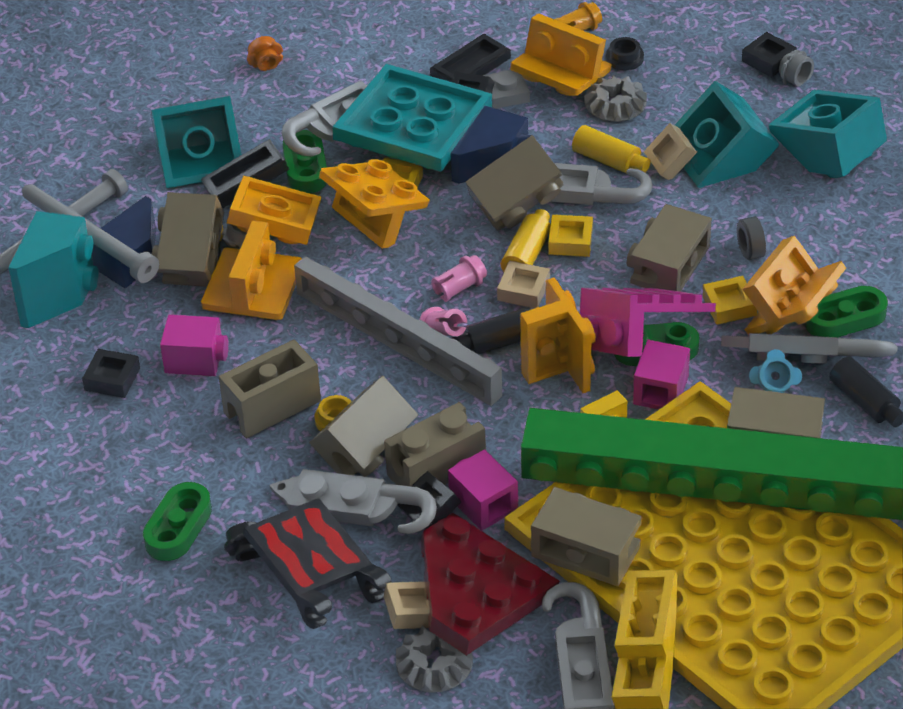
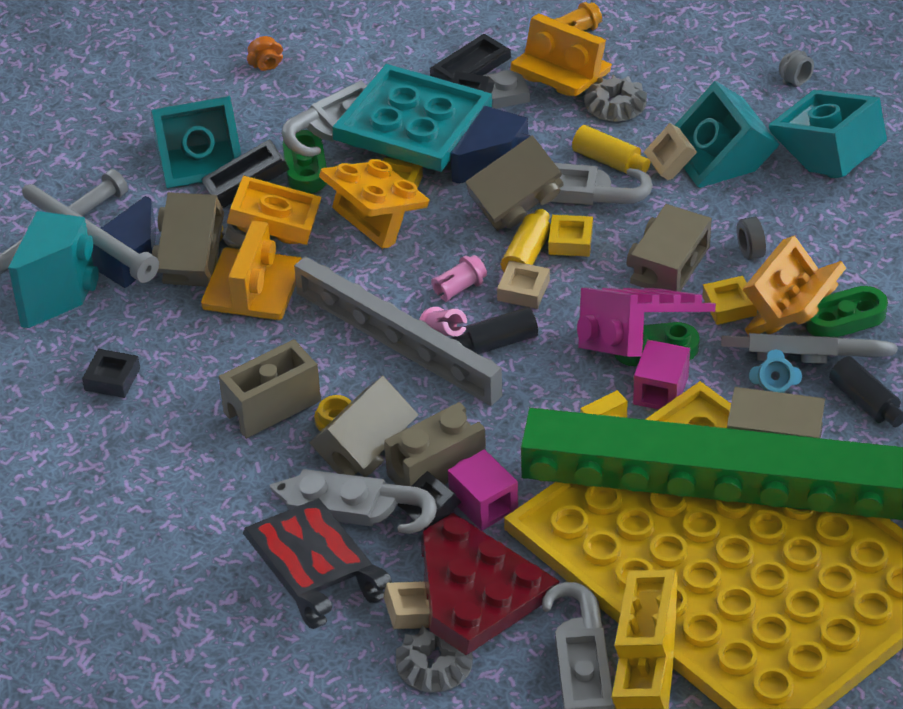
green plate [143,482,212,561] -> none
dark pink brick [160,315,228,376] -> none
black plate [224,522,261,562] -> none
light orange bracket [520,277,595,393] -> none
dark tan brick [531,487,641,586] -> none
black plate [606,37,644,71] -> none
black plate [742,32,797,78] -> none

